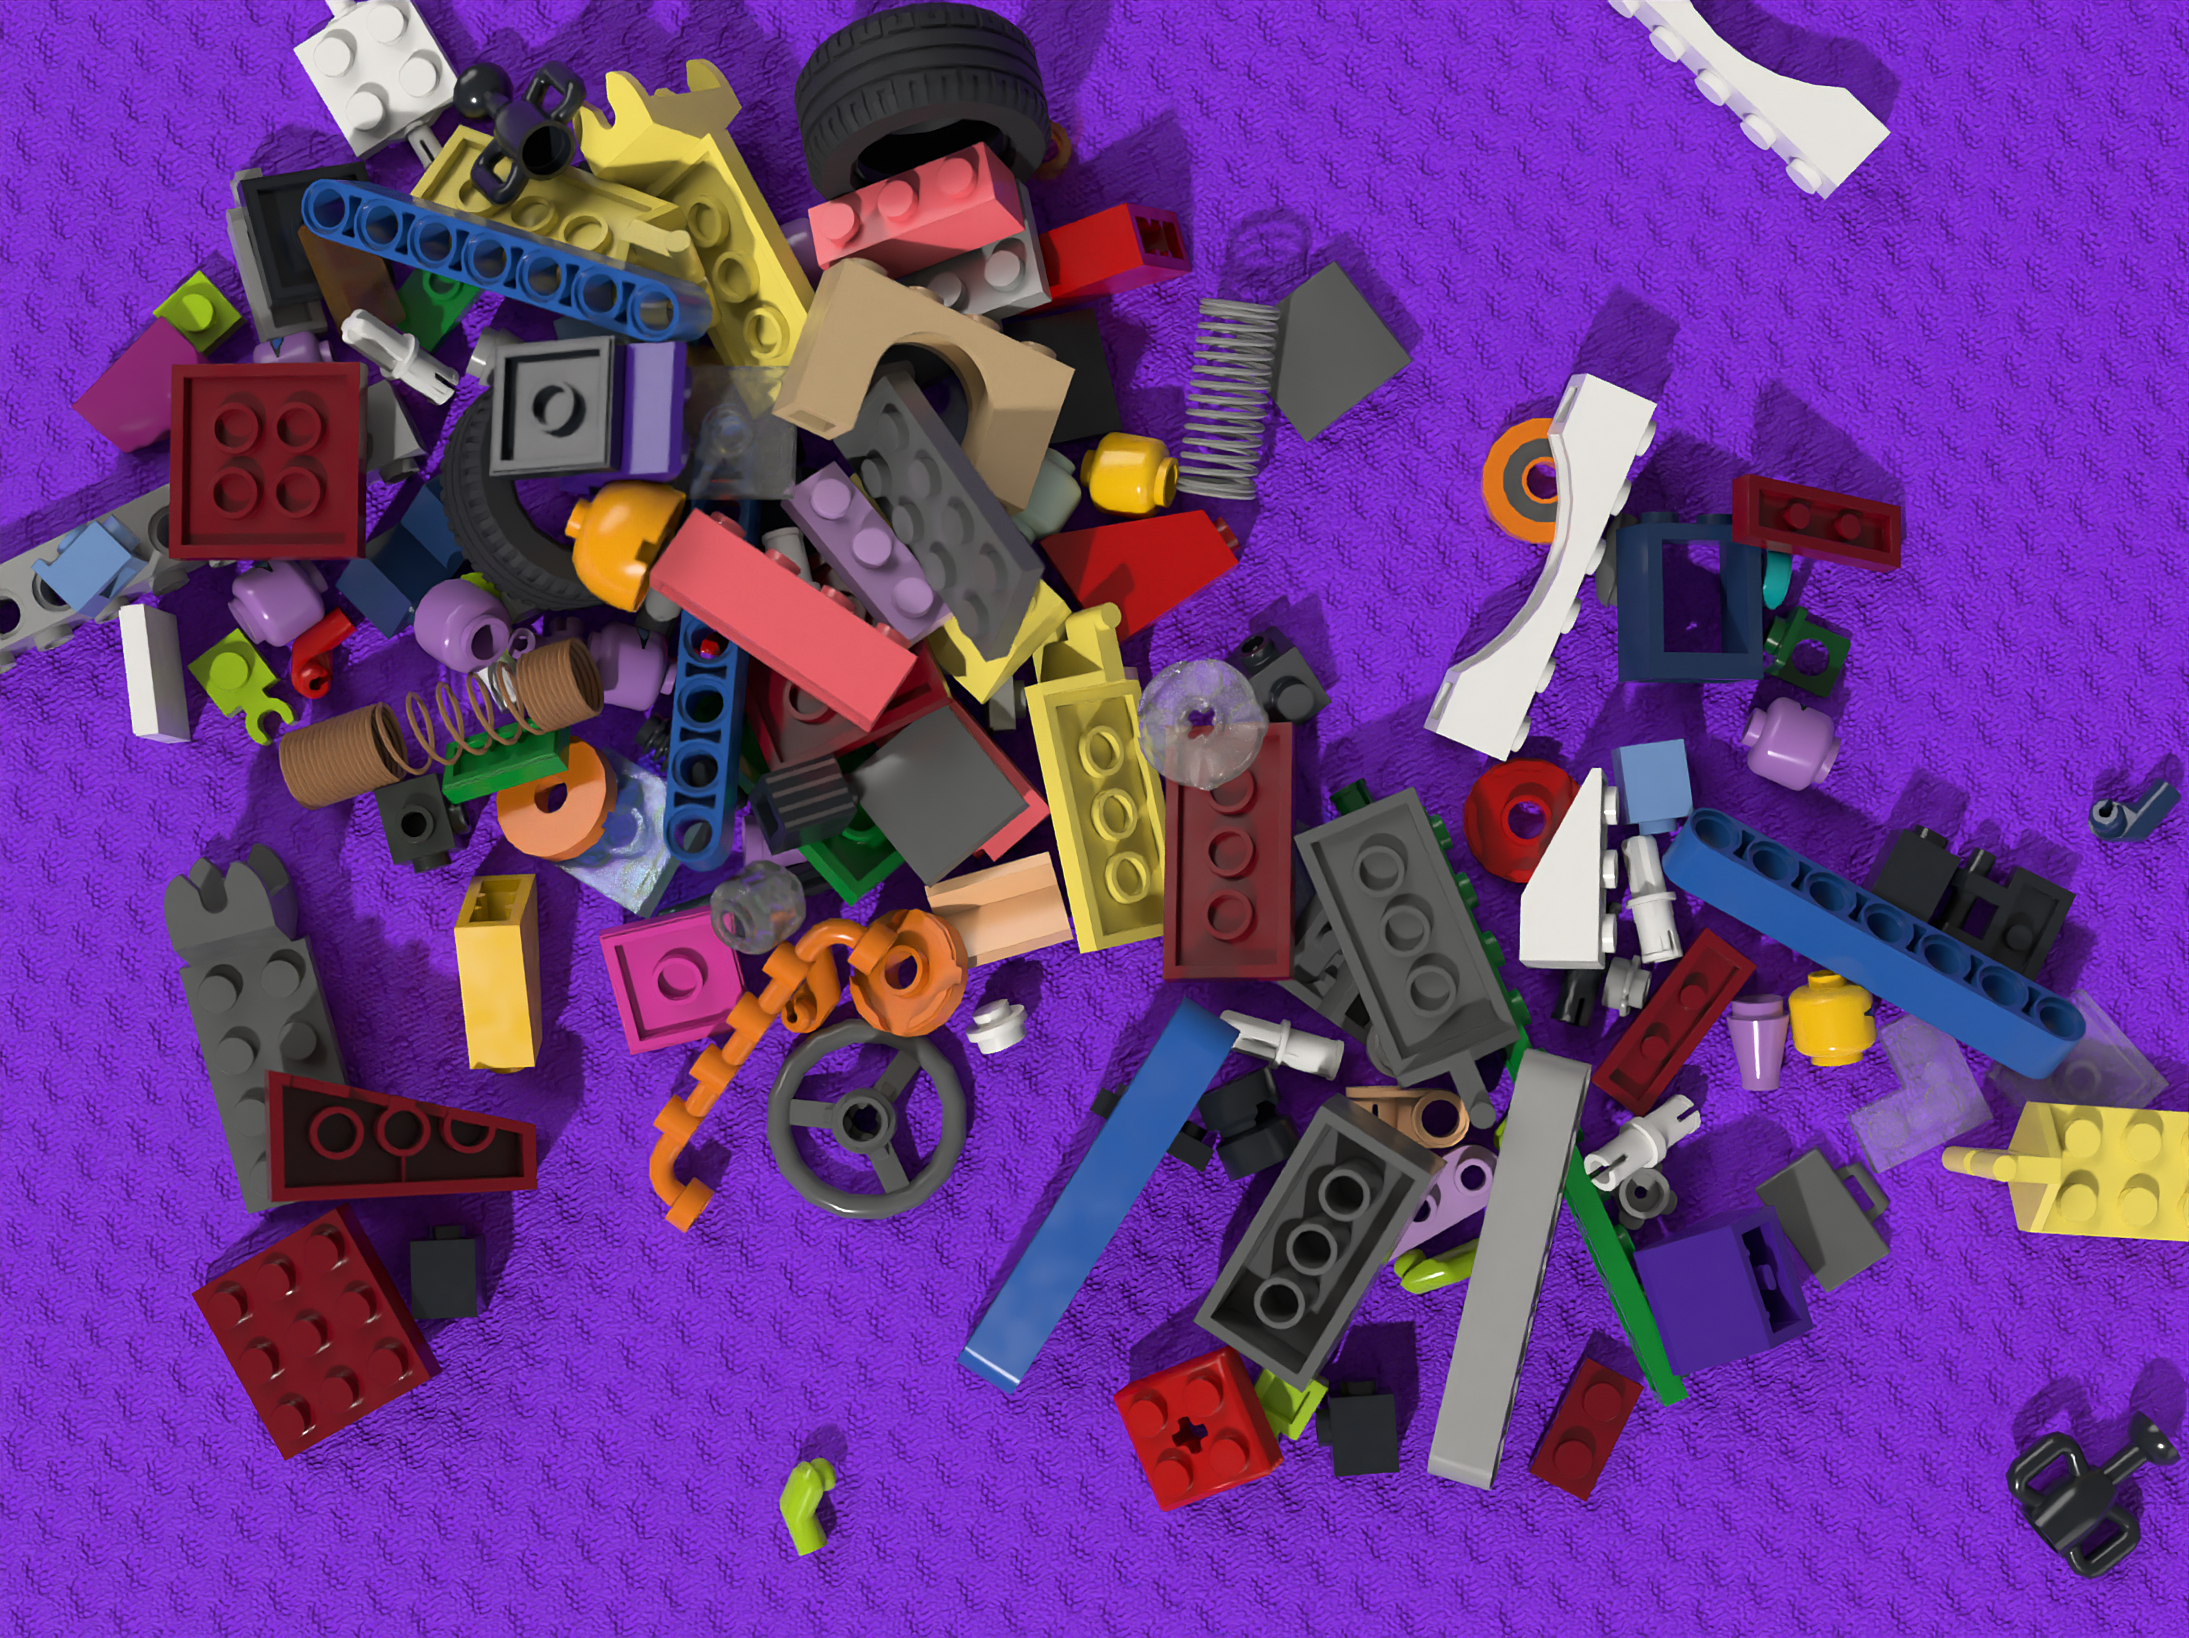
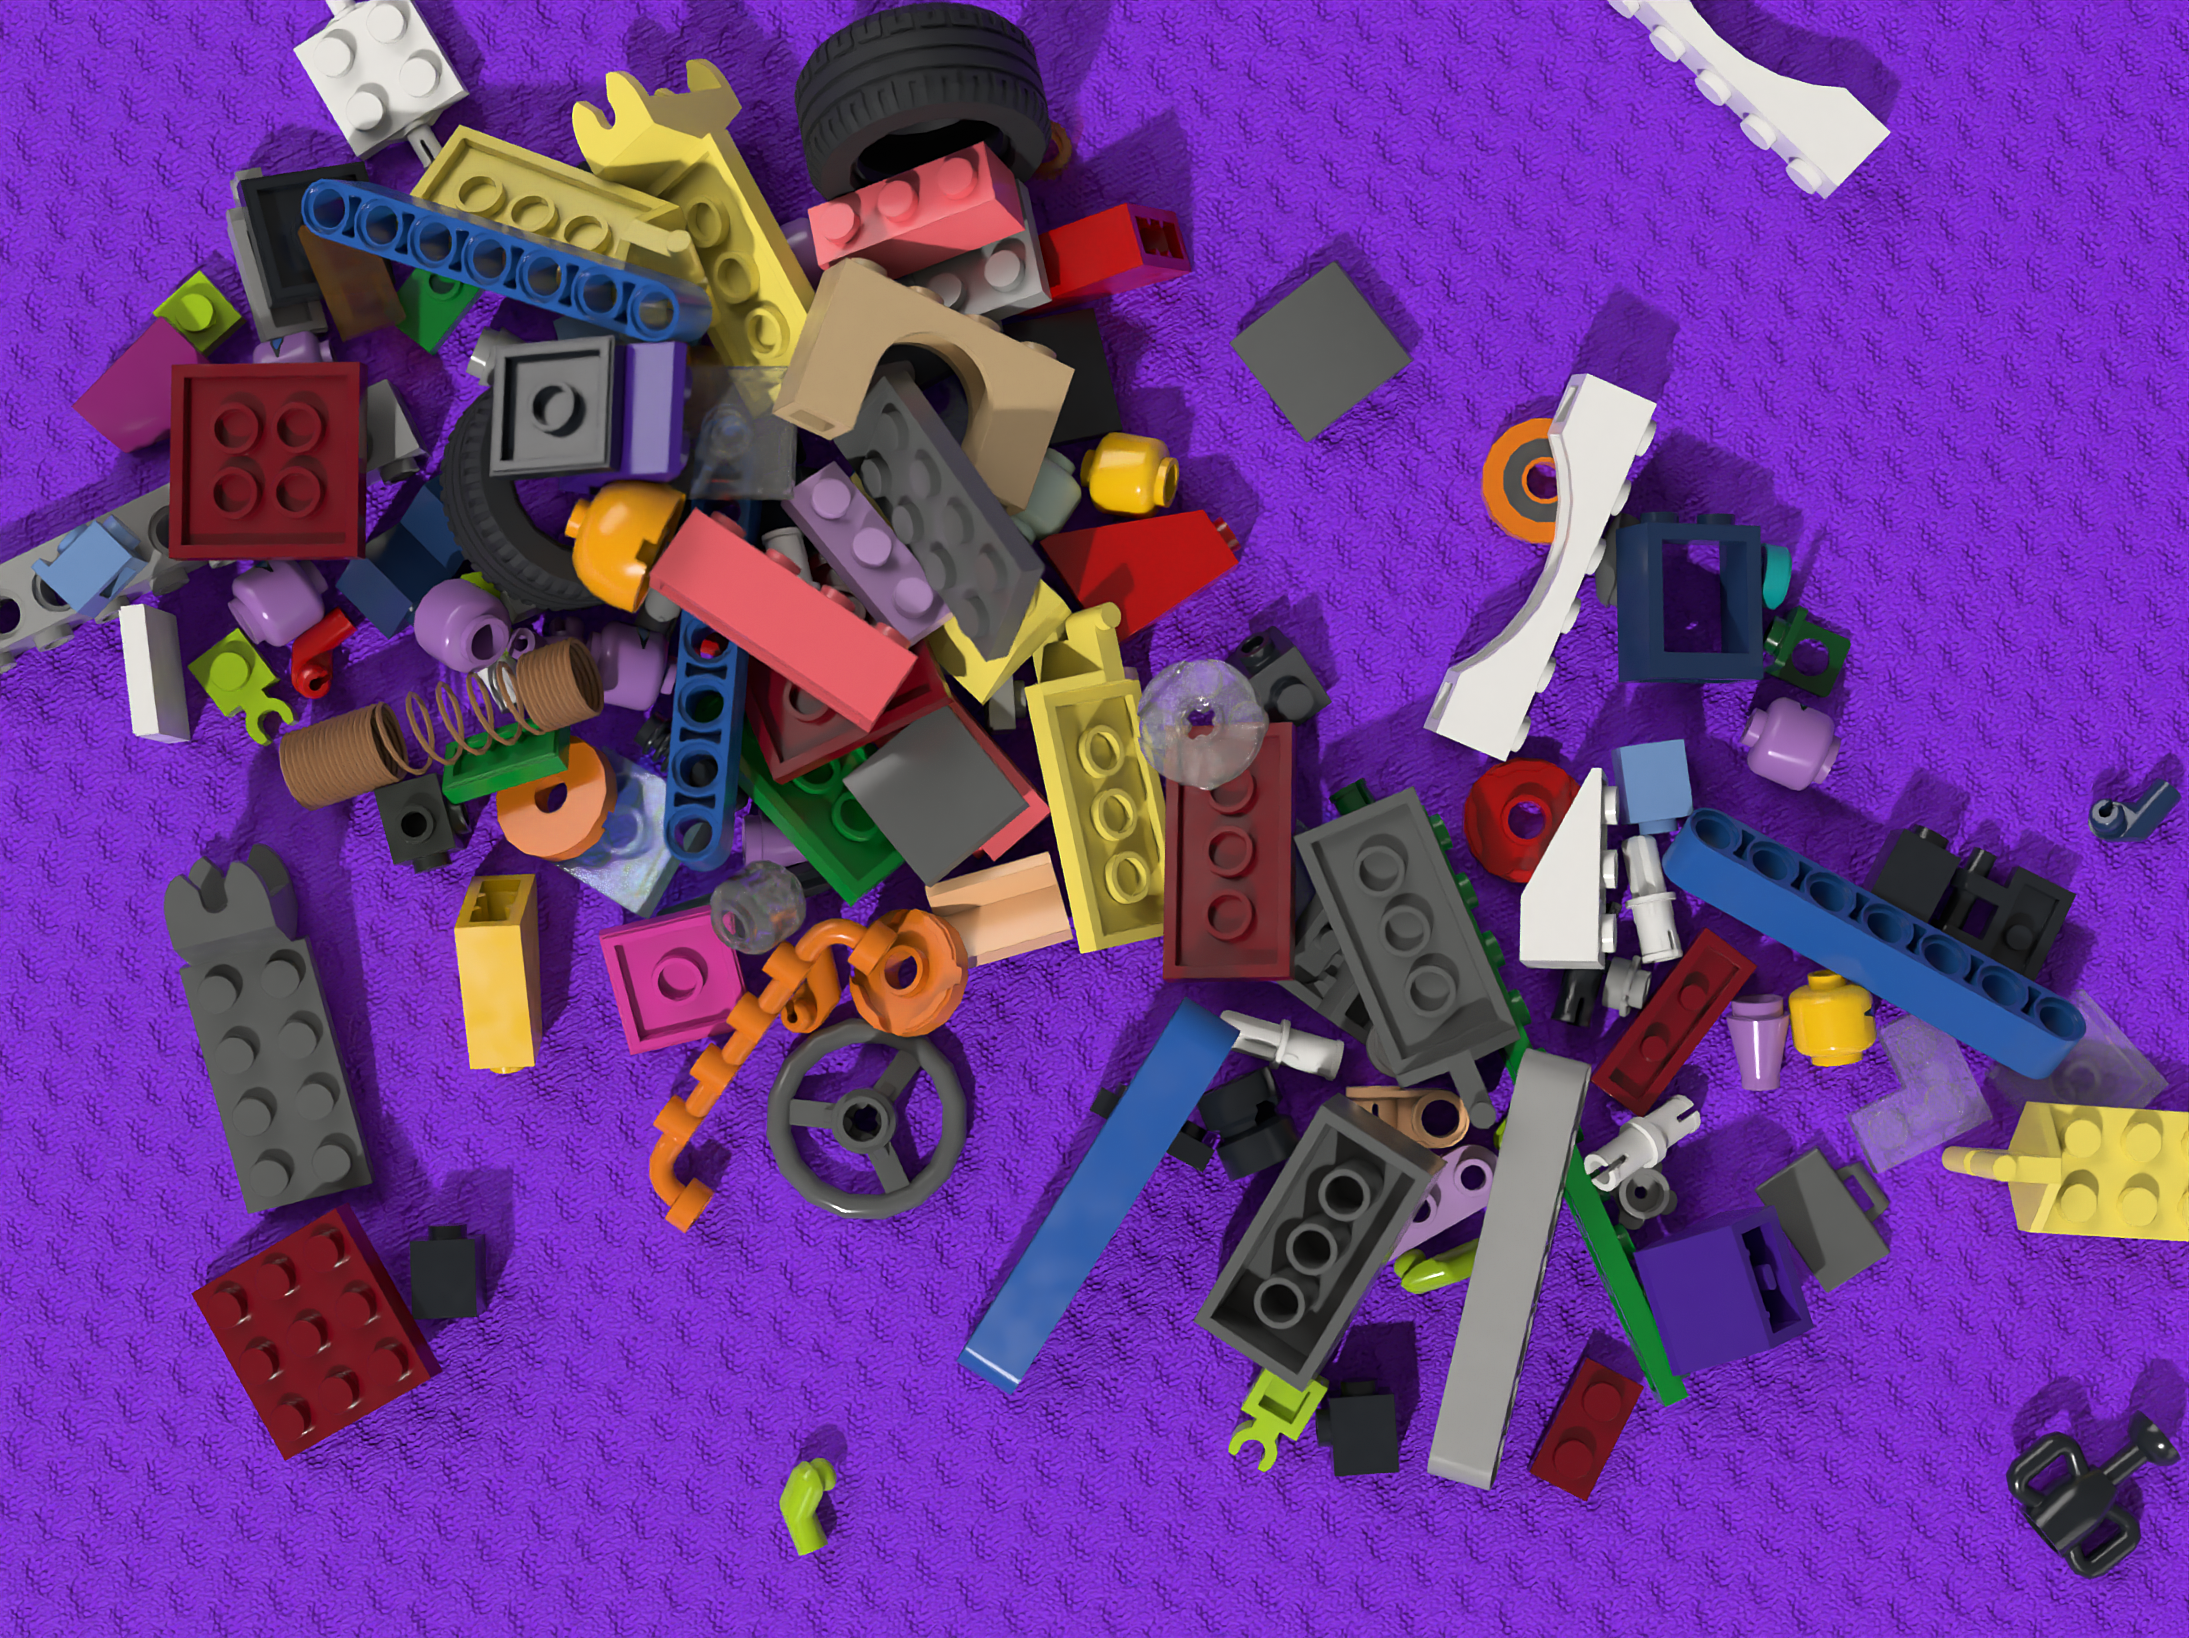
dark red wedge [264,1069,538,1202] -> none
white axle [341,309,459,406] -> none
black piece [453,60,587,207] -> none
black brick [748,753,858,856] -> none
white plate [965,999,1028,1054] -> none
red brick [1113,1345,1284,1512] -> none
light grey piece [1175,298,1281,500] -> none
dark red plate [1732,473,1901,573] -> none

